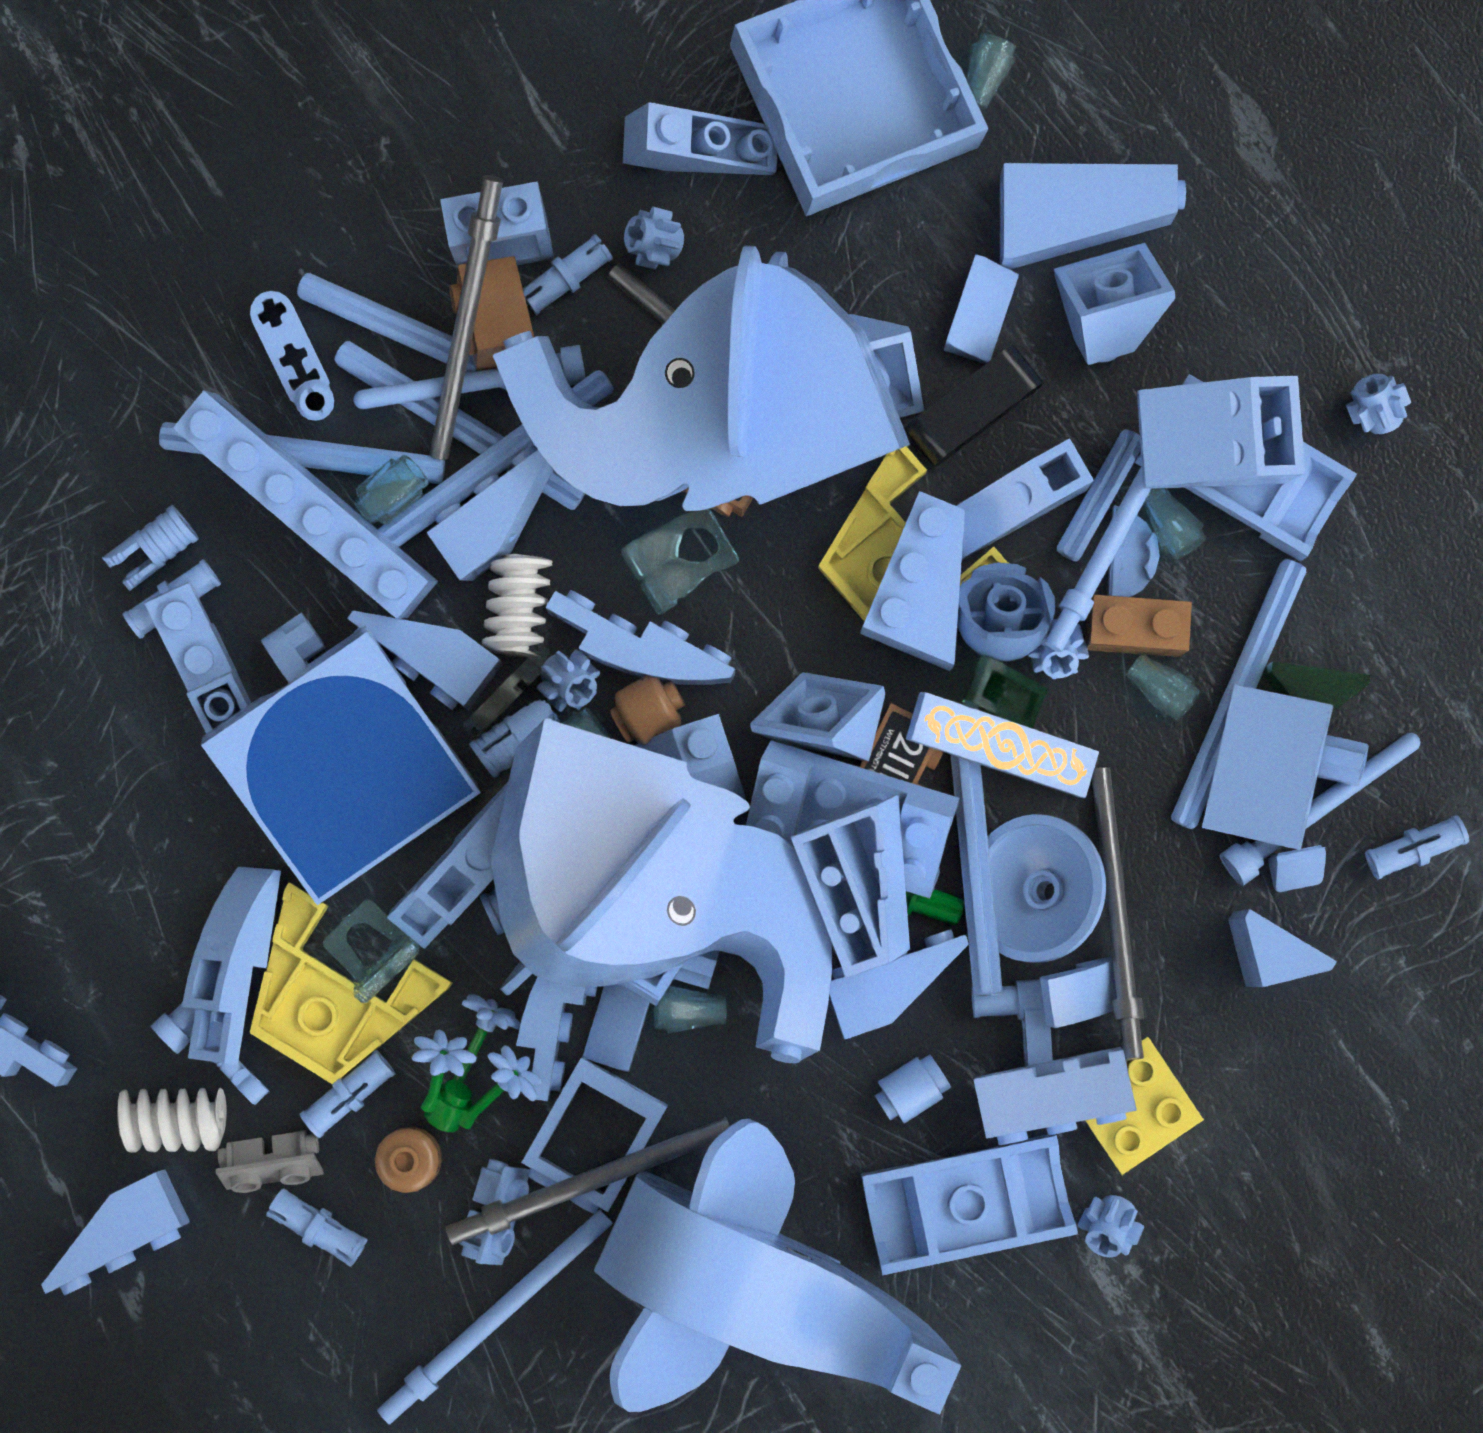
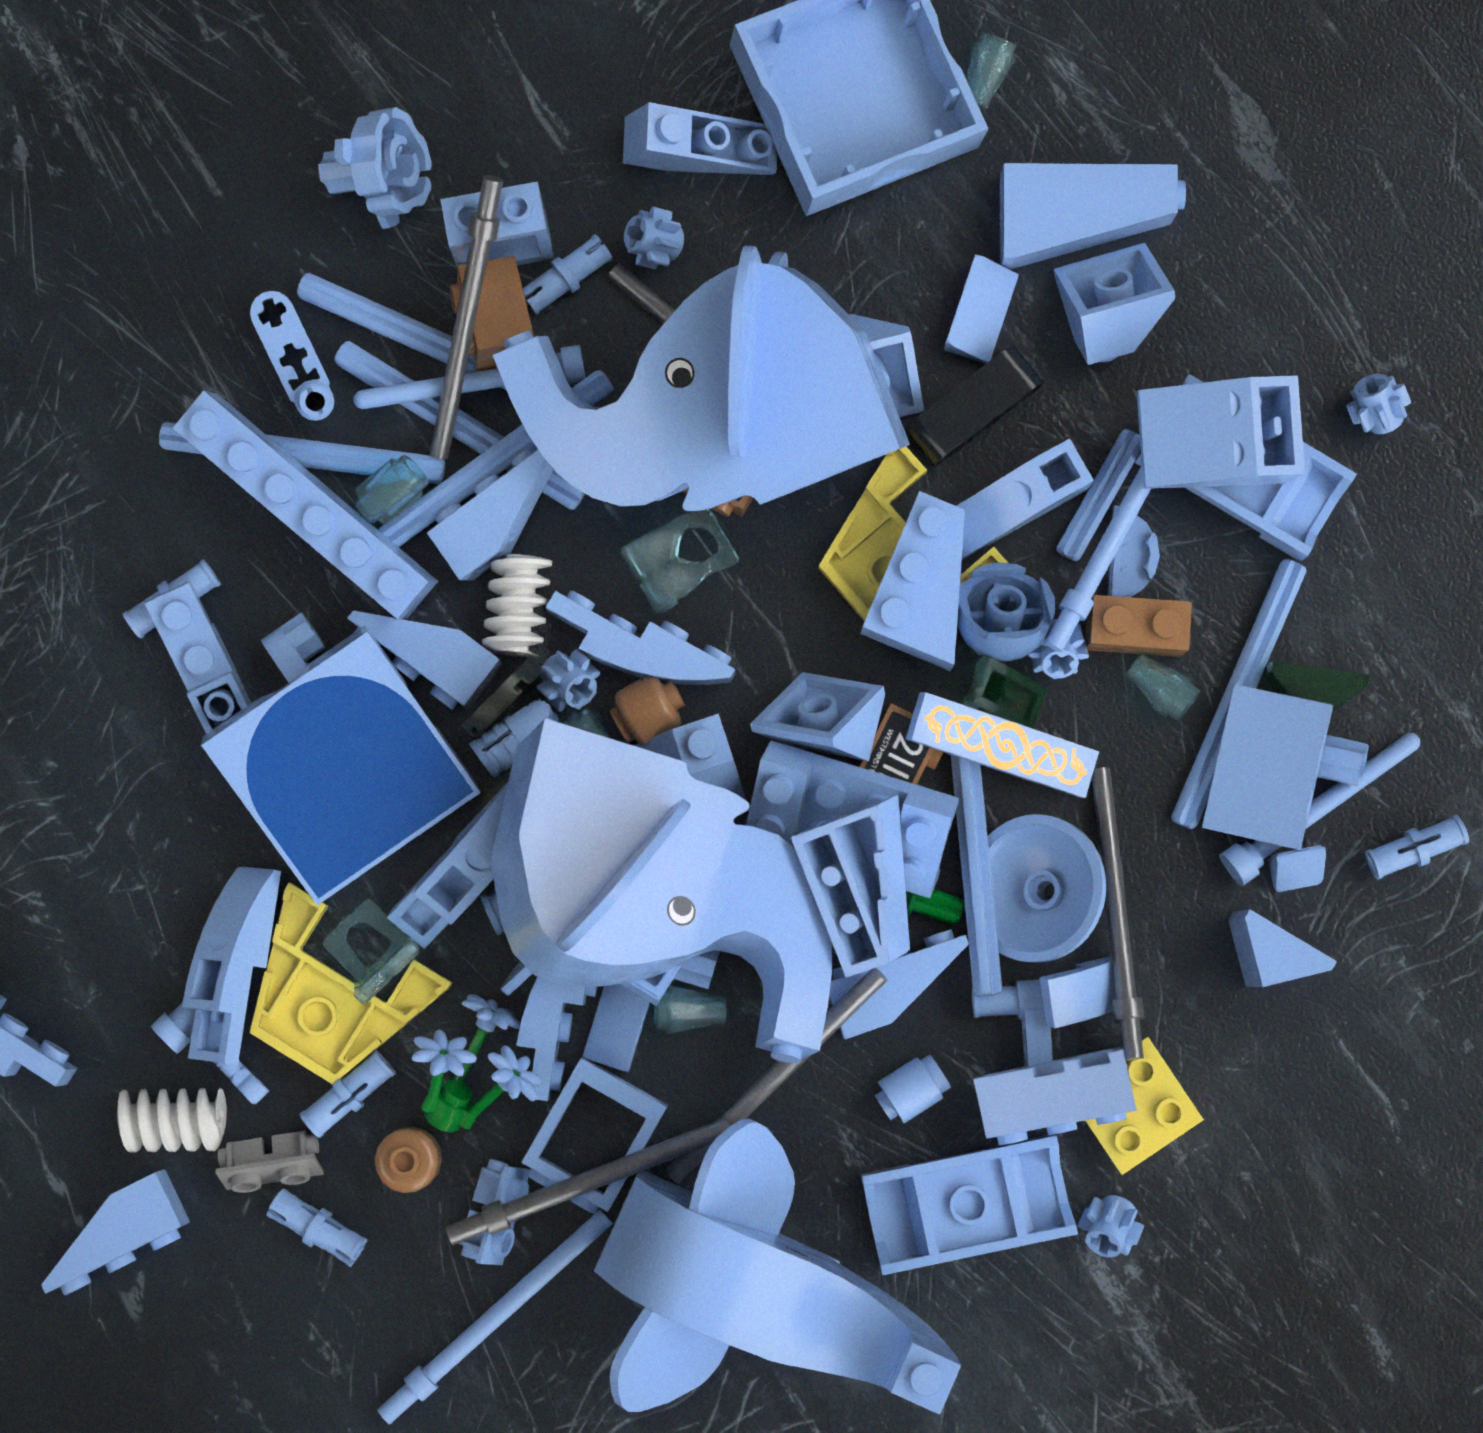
light blue hinge [102,505,199,591] -> none
clear light blue cone [1143,488,1206,559] -> none
none -> light blue piece [318,107,432,229]
none -> flat silver bar [665,968,888,1183]

